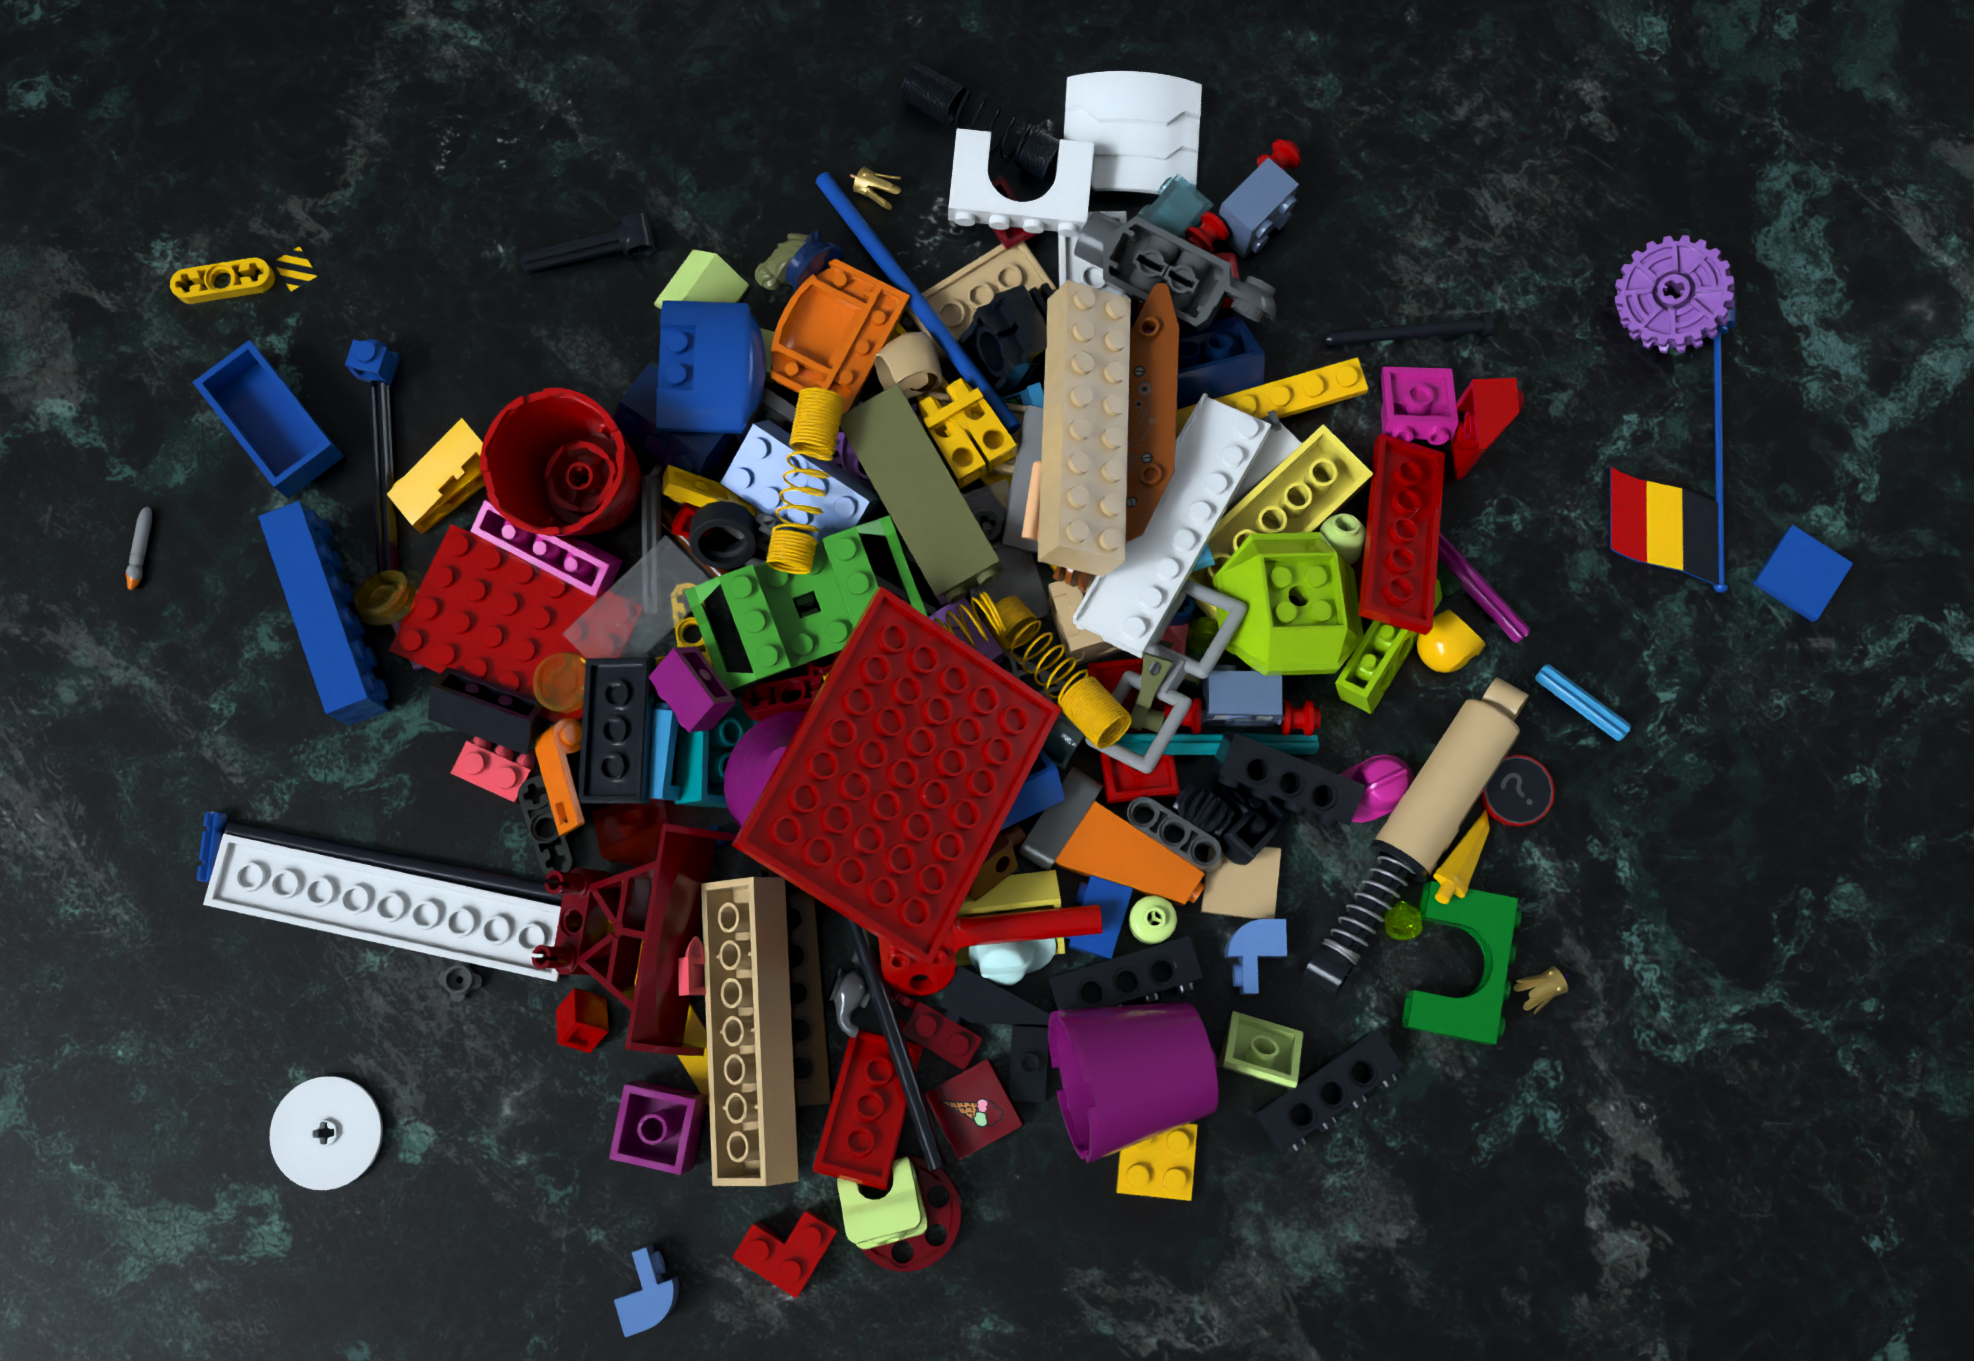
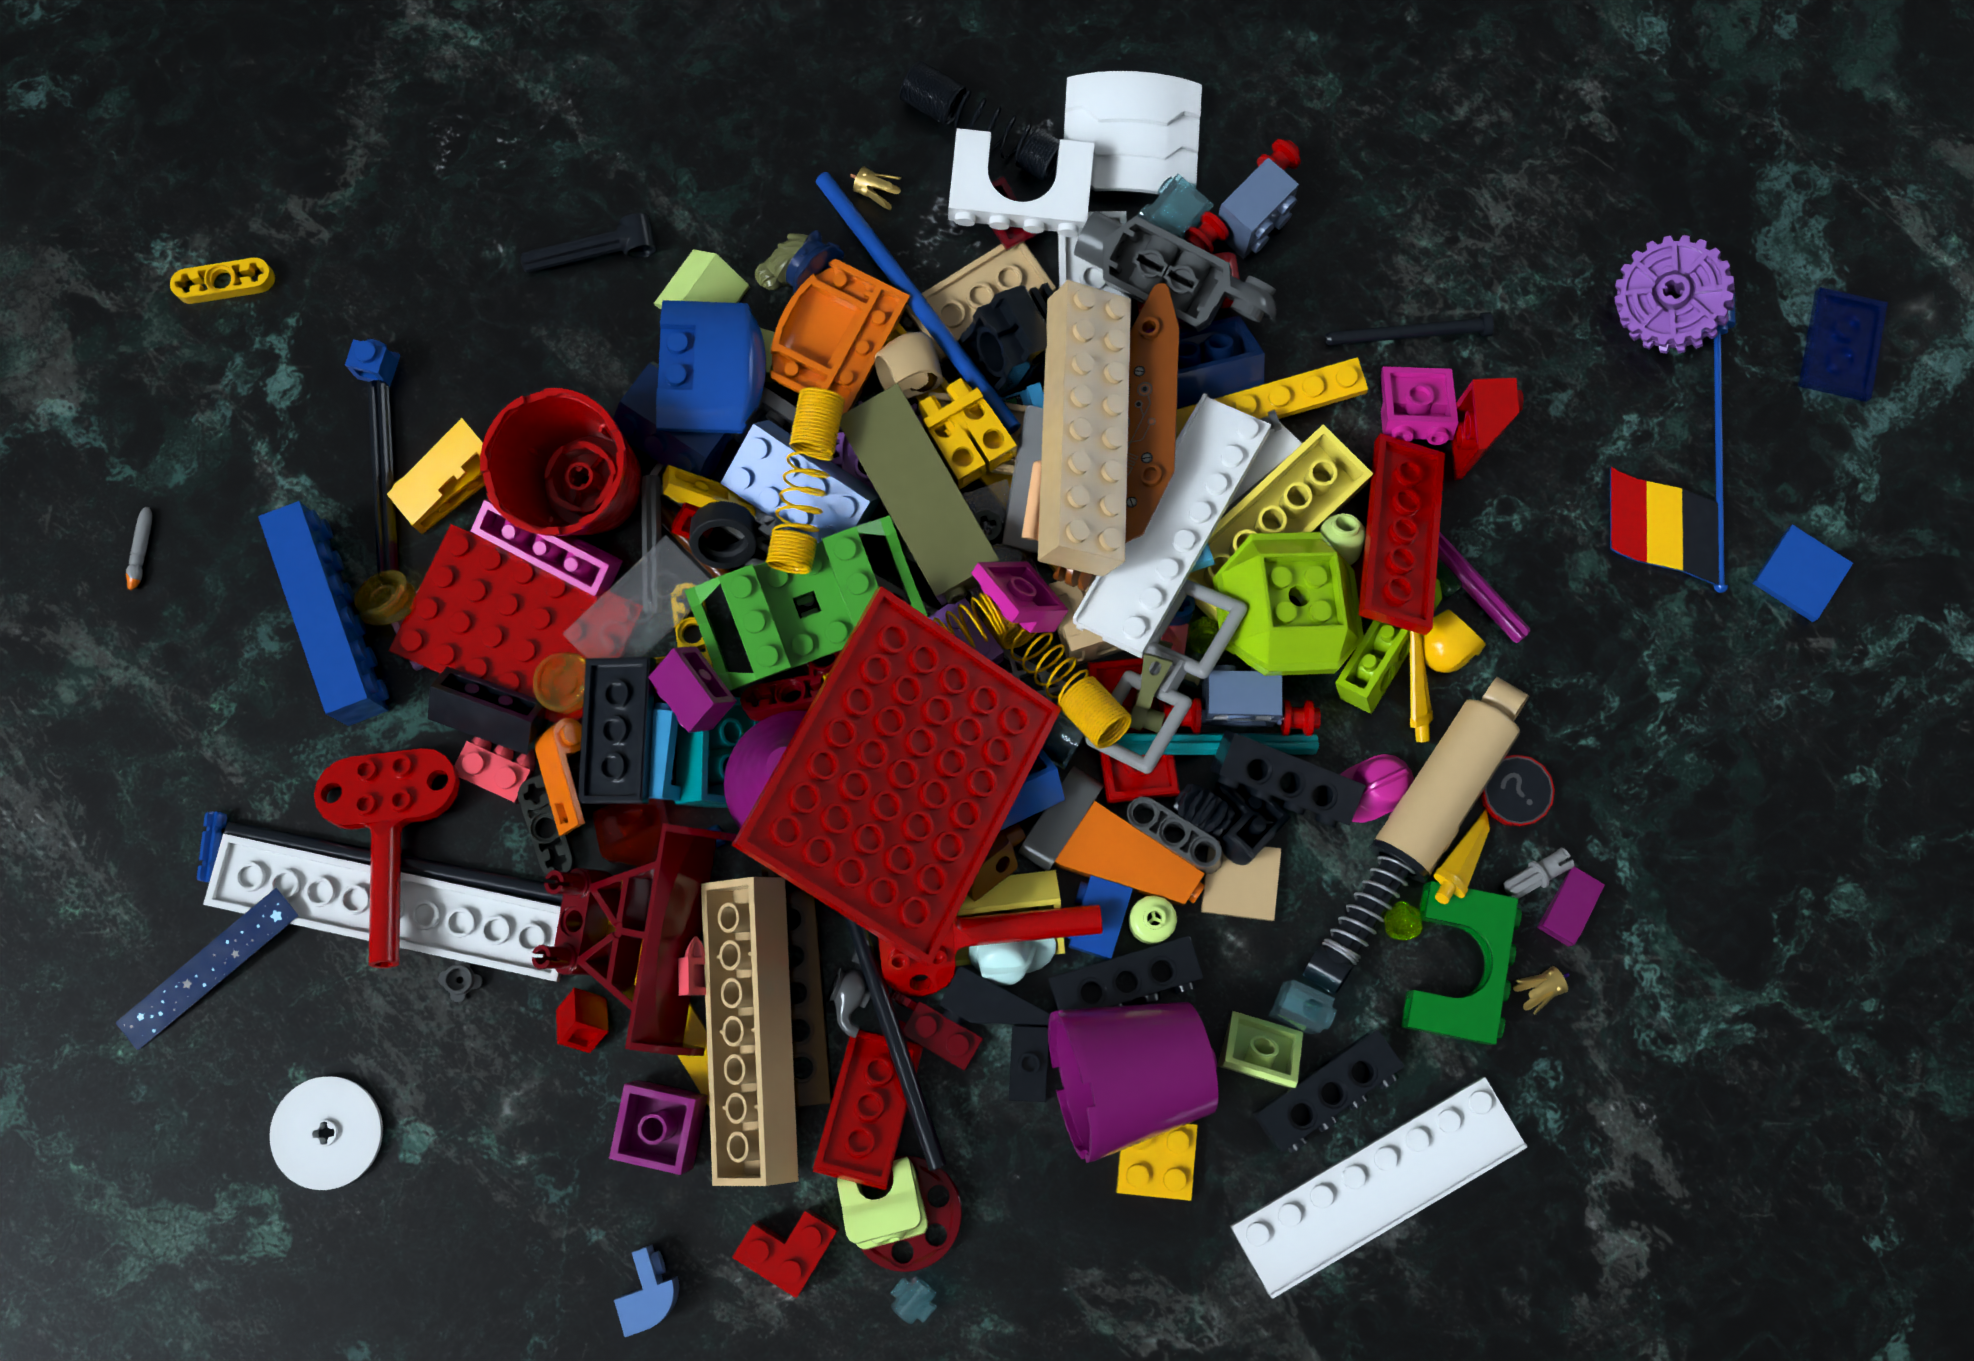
blue piece [192,340,345,499] -> none
sticker [273,246,318,291] -> none
dark red tile [924,1058,1025,1160] -> none
medium blue brick [1224,919,1287,995] -> none
dark azure axle [1535,664,1631,741] -> none
none -> dark blue sticker [116,888,298,1050]
none -> red piece [314,748,460,968]
none -> clear light blue gear [890,1275,937,1325]
none -> dark pink plate [971,562,1069,633]
none -> white plate [1230,1077,1528,1298]
none -> clear light blue brick [1269,979,1336,1035]
none -> yellow bar [1410,631,1433,742]
none -> light grey axle [1504,847,1574,899]
none -> magenta slope [1537,866,1605,947]
none -> clear blue tile [1798,287,1888,402]

